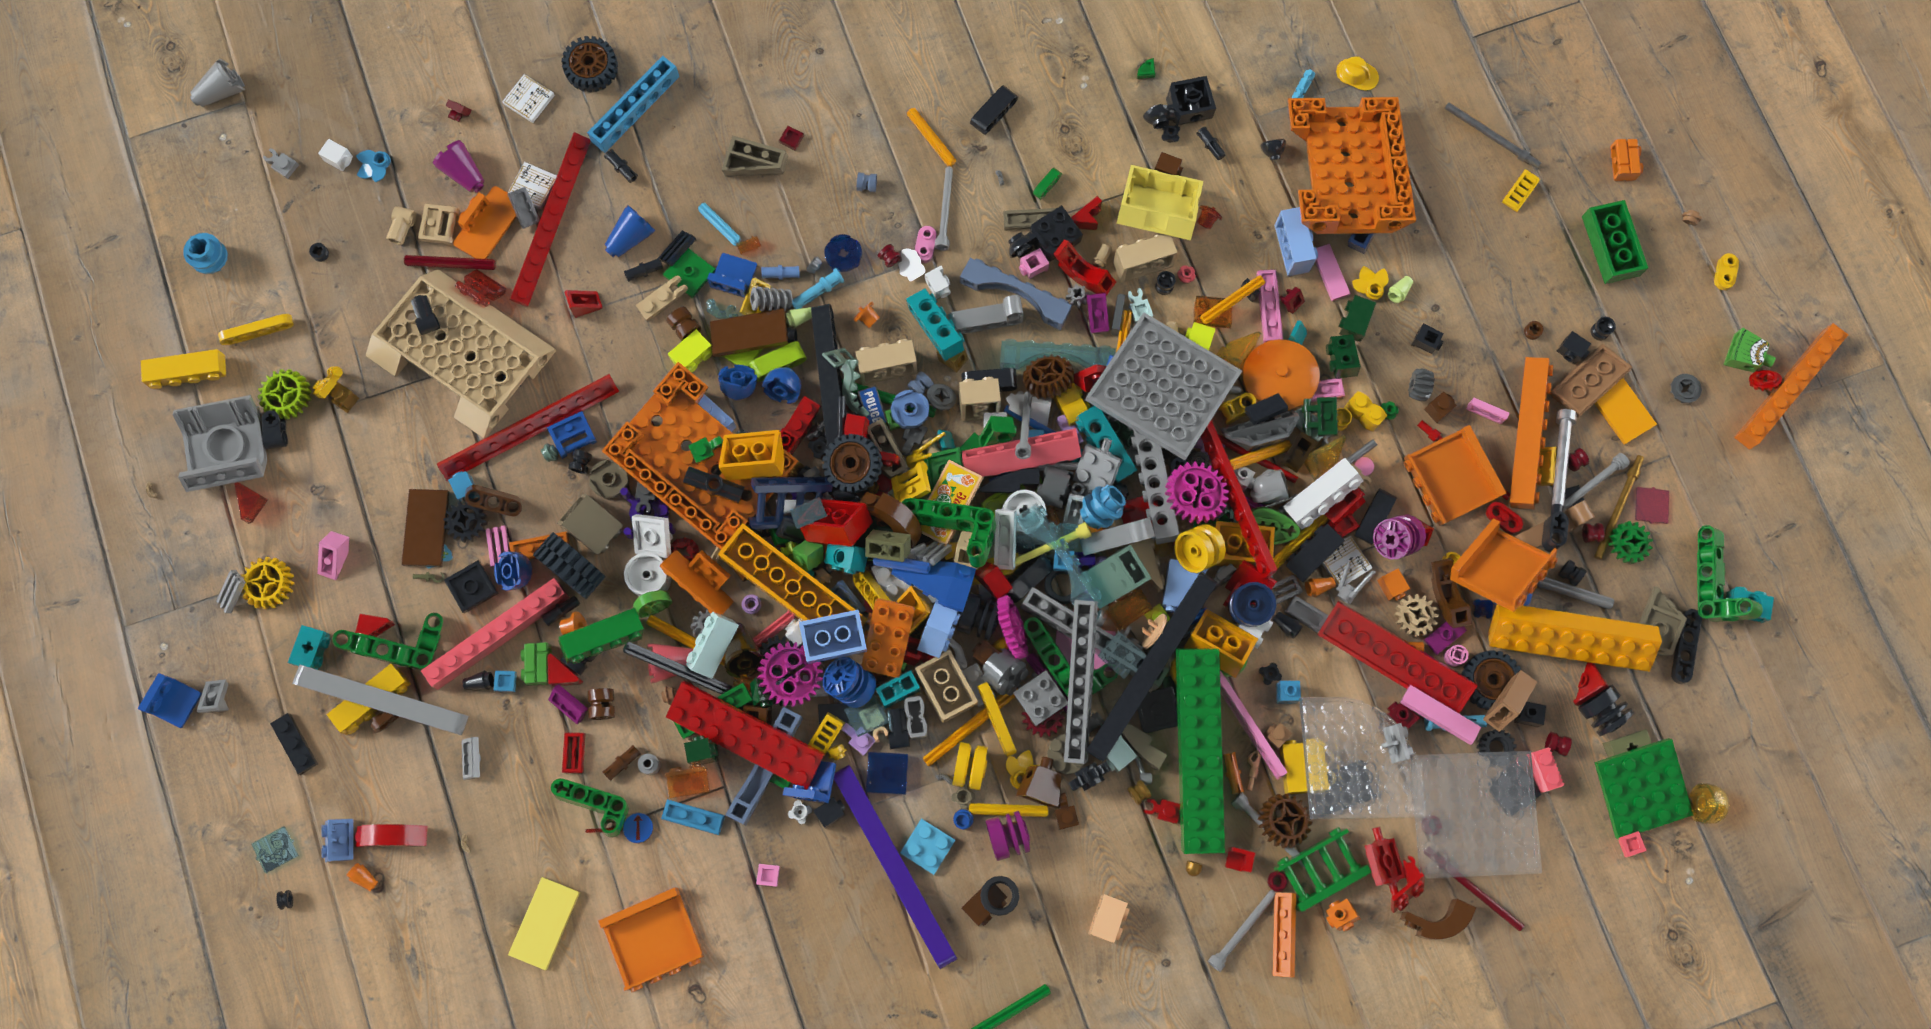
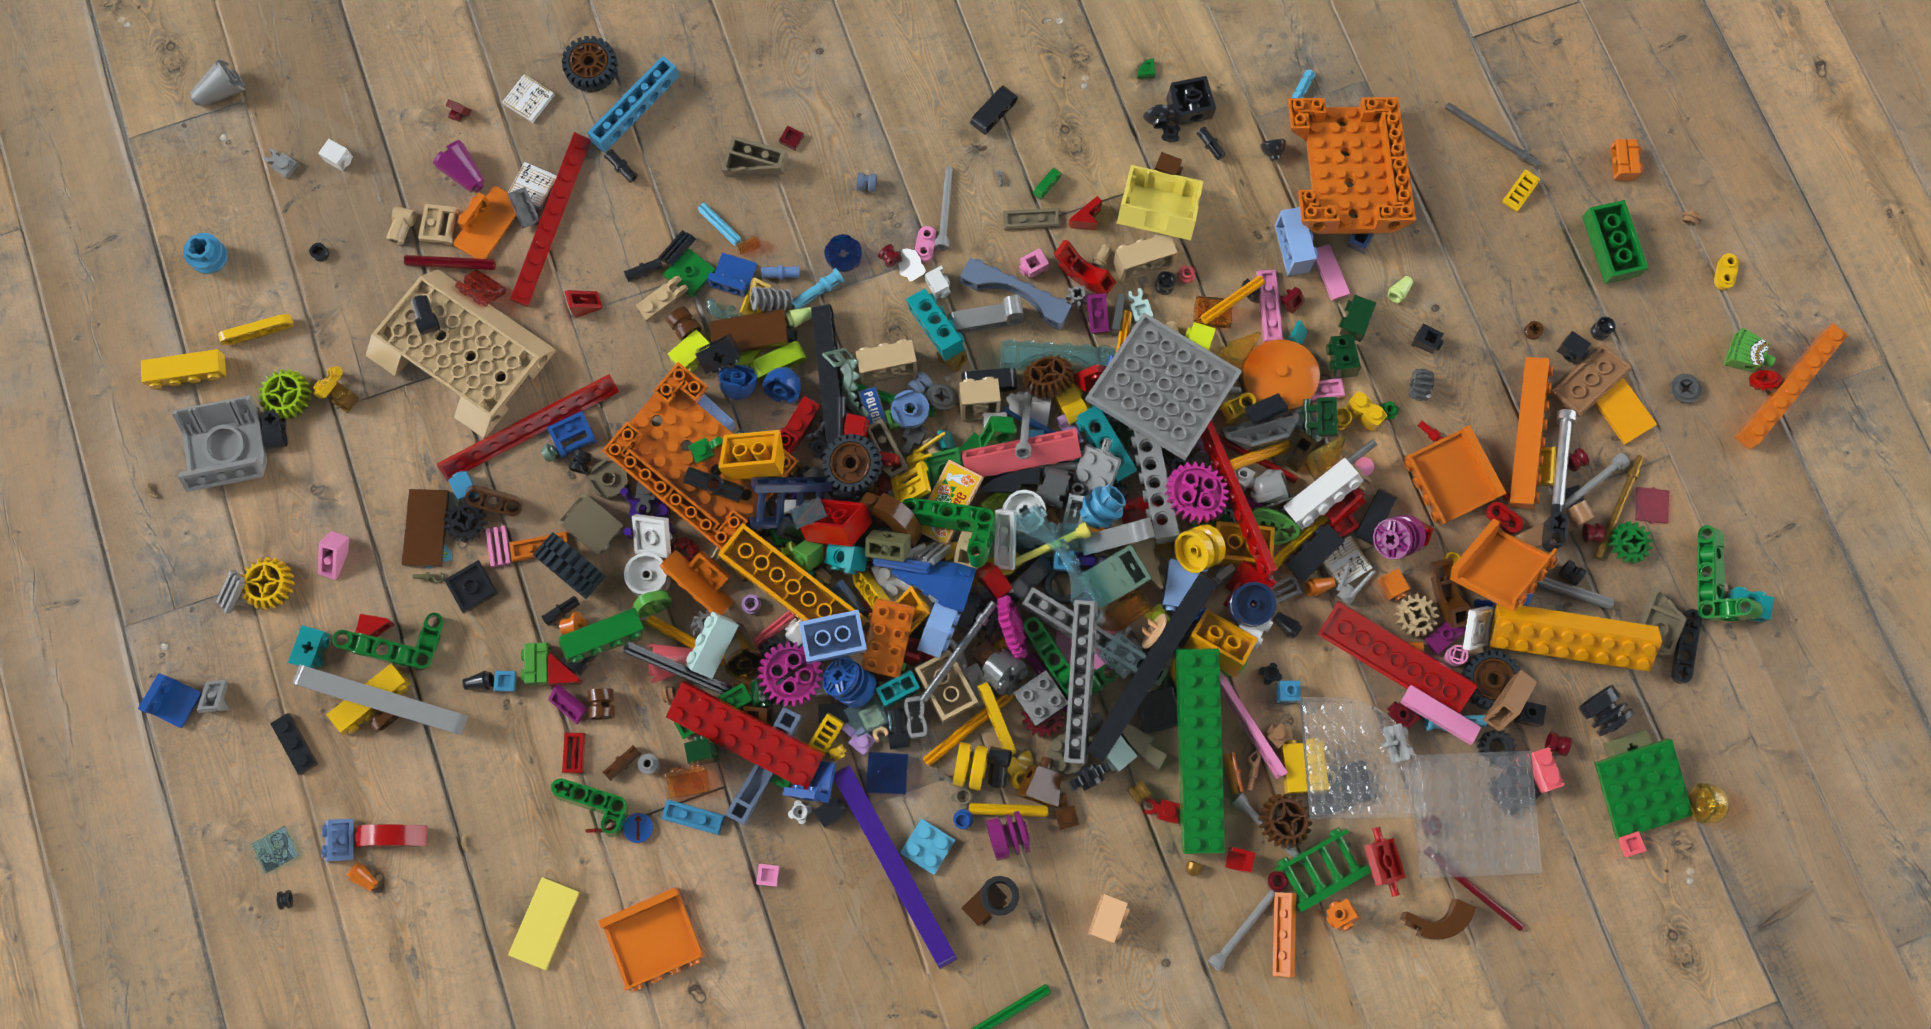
clear red slope [234,482,268,524] -> none
dark azure plate [356,150,391,182] -> none
coral brick [421,578,570,690] -> none
light grey plate [462,737,481,780] -> none
blue cylinder [494,551,532,590] -> none
blue cone [605,205,656,257] -> none
flat silver piece [806,256,822,274] -> none
orange piece [854,302,880,328] -> none
light orange axle [907,108,956,166] -> none
black brick [1008,205,1083,262] -> none
light grey hand [1135,757,1152,785] -> none
clear red piece [1197,205,1223,230] -> none
light grey tile [1284,595,1328,633] -> none
yellow piece [1336,56,1379,91] -> none
yellow plate [1352,266,1389,300] -> none
red plate [1391,856,1425,913] -> none
reddish brown brick [1424,391,1457,423] -> none
bright pink tile [1466,398,1509,424] -> none
red tile [1573,662,1609,707] -> none
none -> black brick [695,333,742,374]
none -> flat silver bar [920,601,997,702]
none -> black piece [988,746,1012,788]
none -> white tile [1463,606,1493,650]

